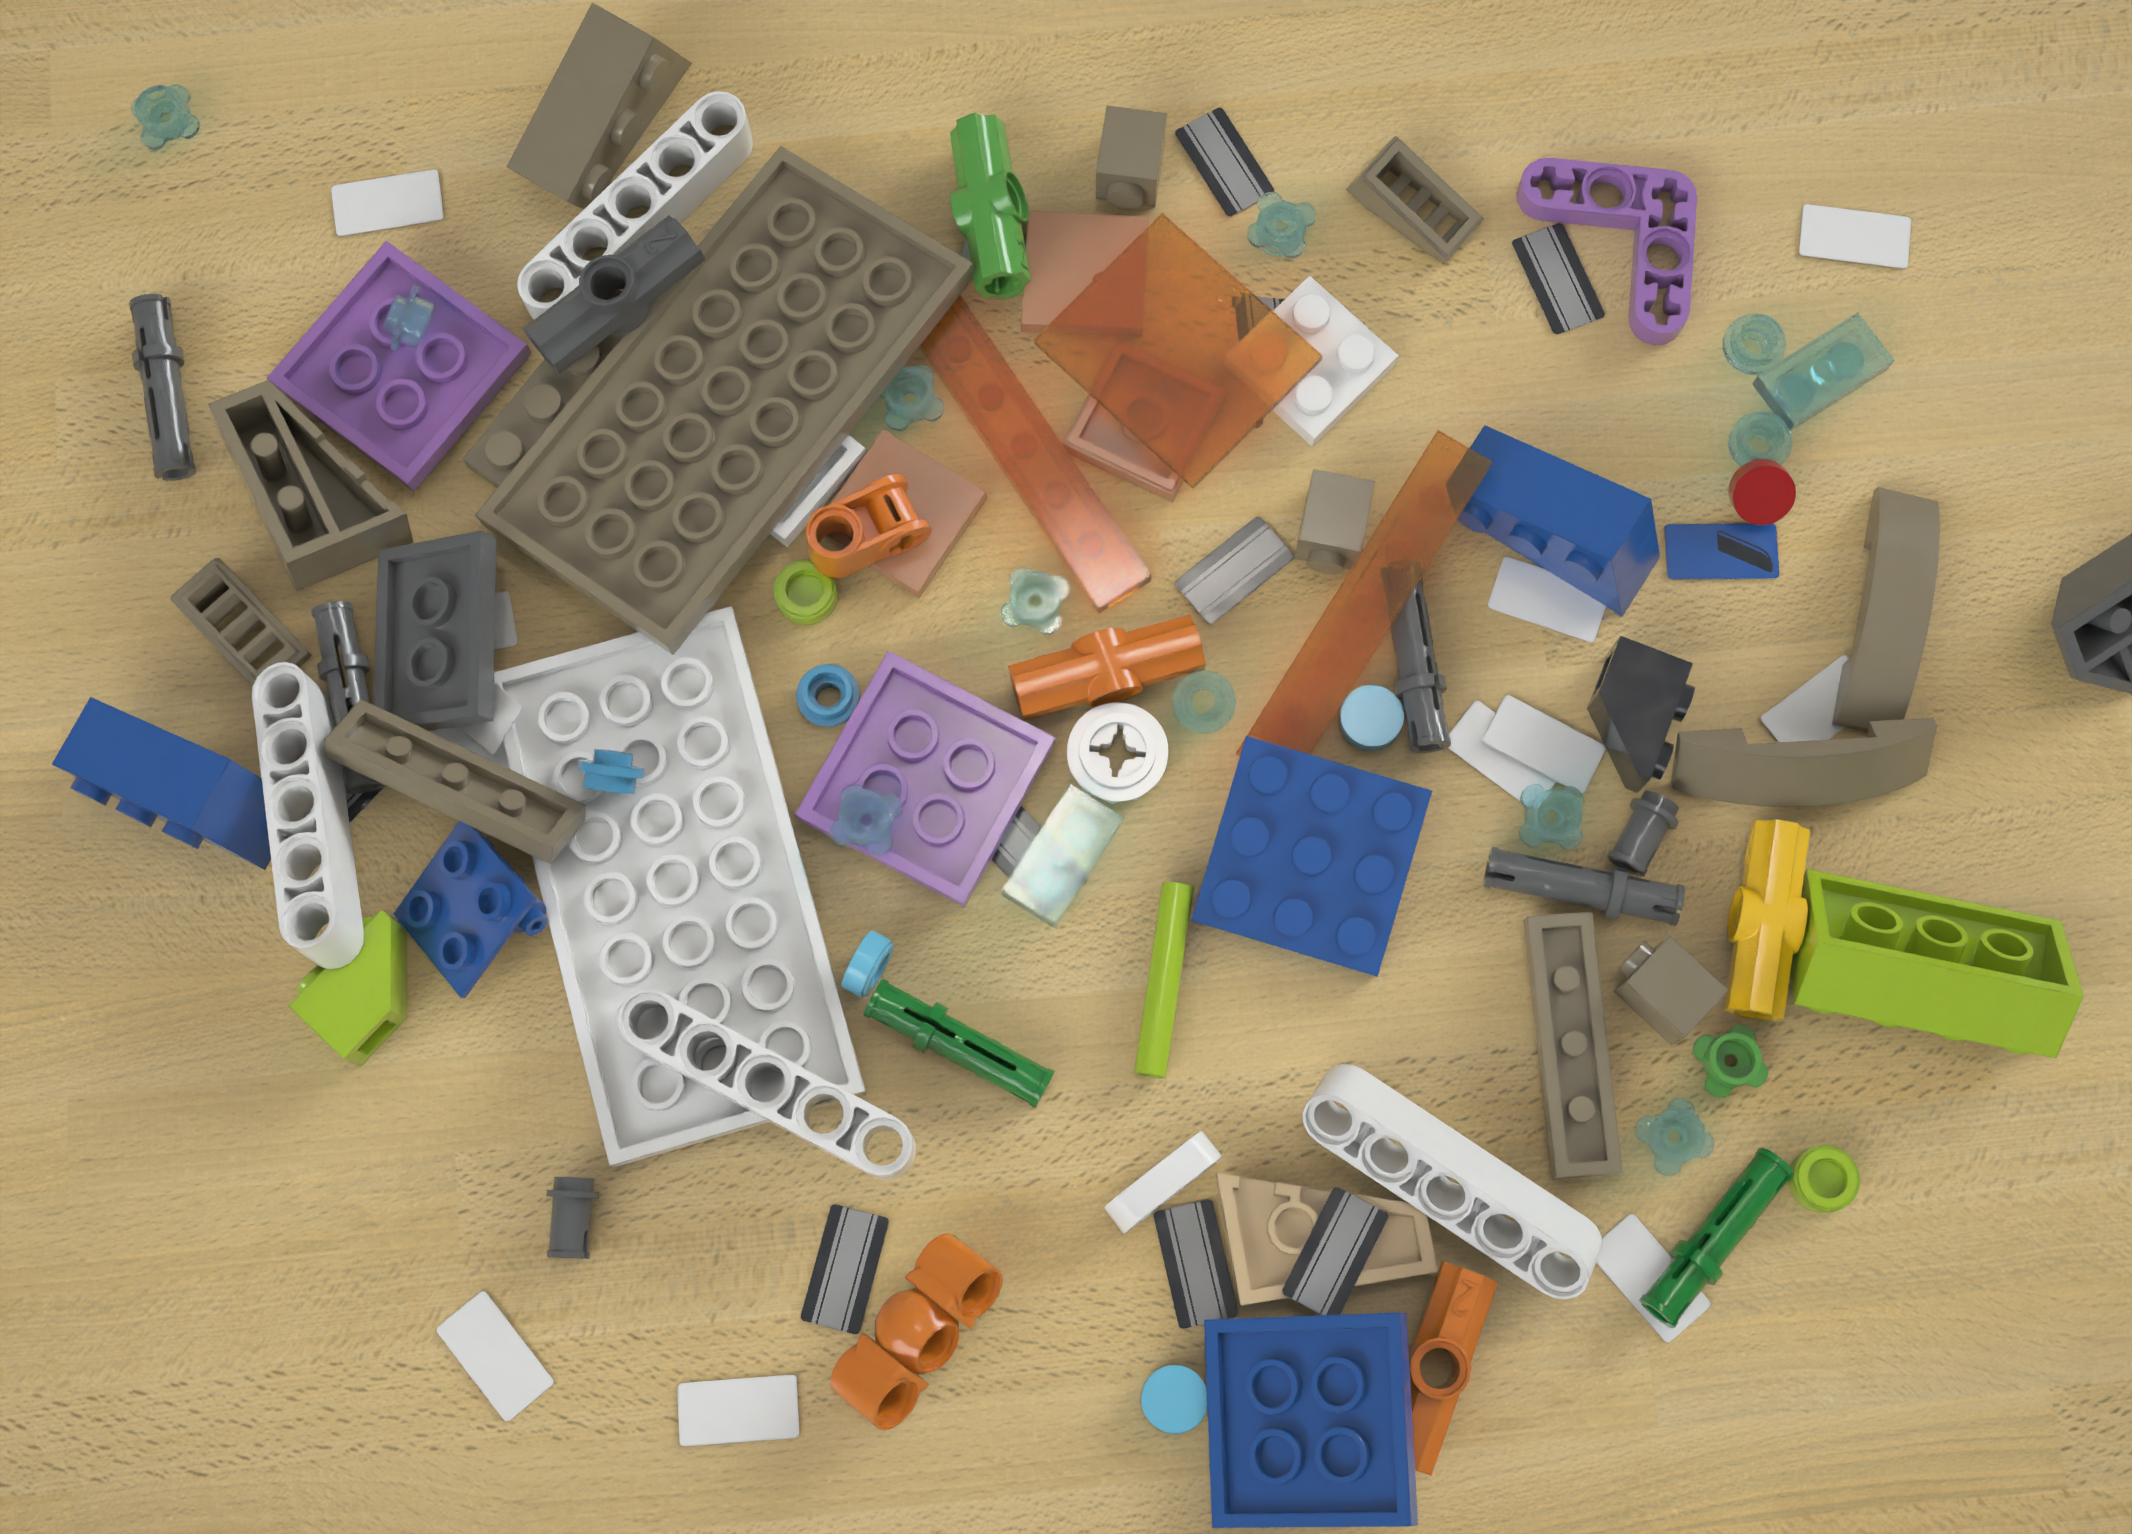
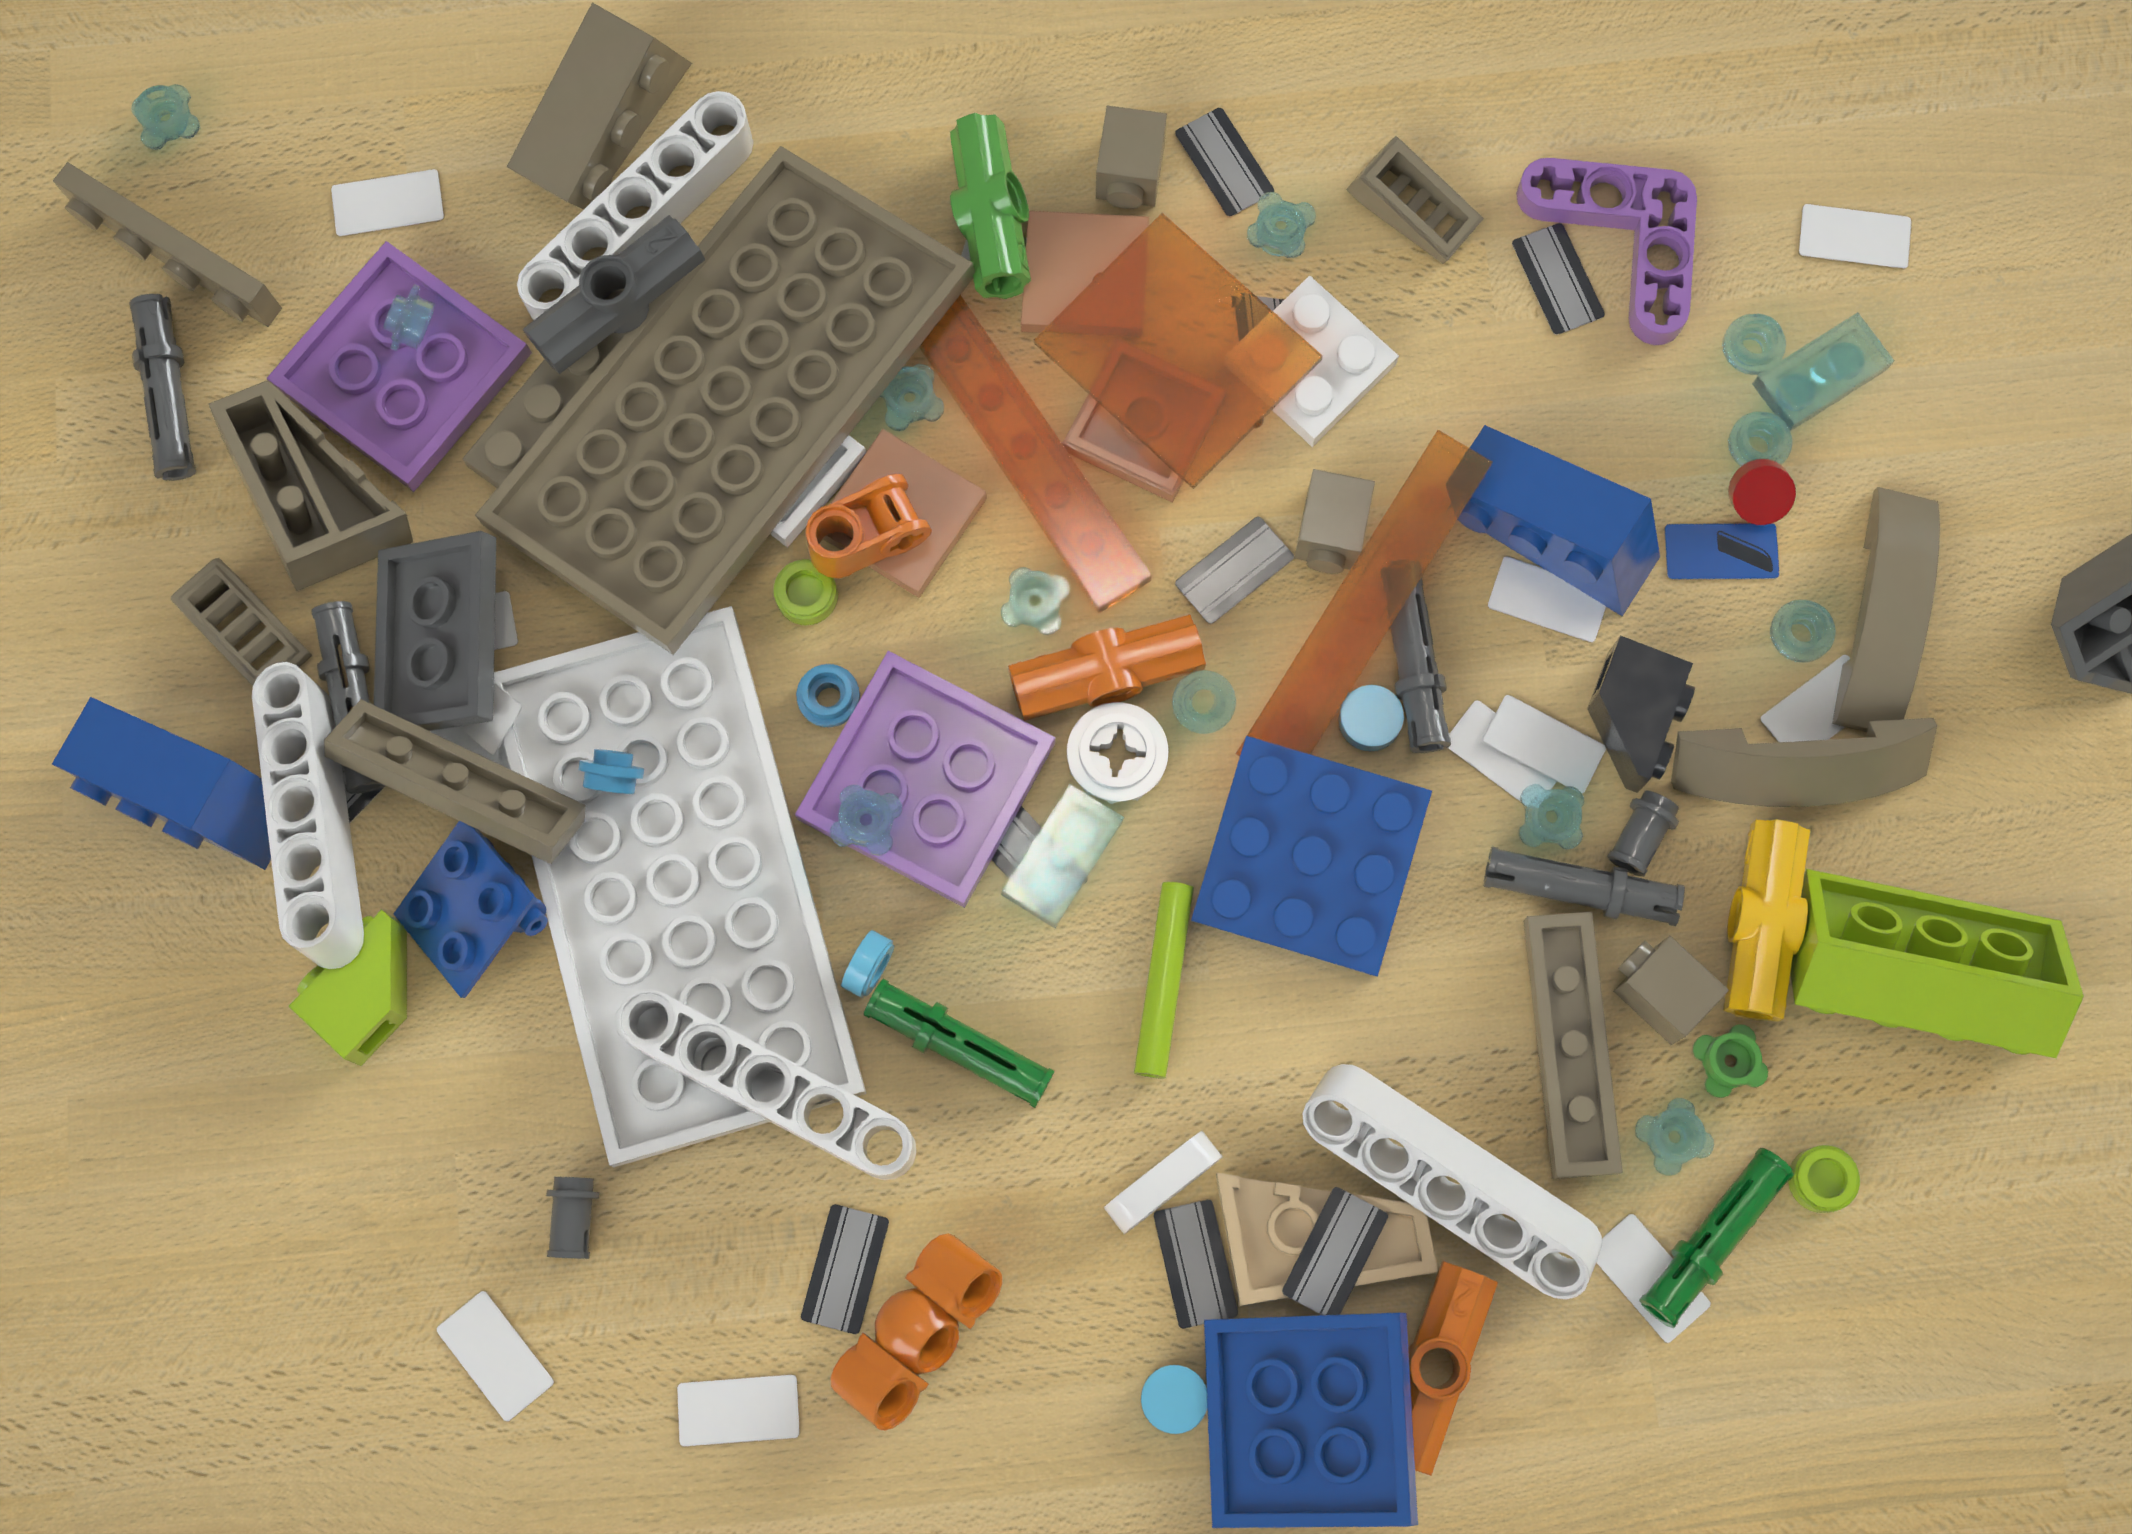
none -> dark tan plate [53,162,282,327]
none -> clear light blue plate [1770,600,1836,663]

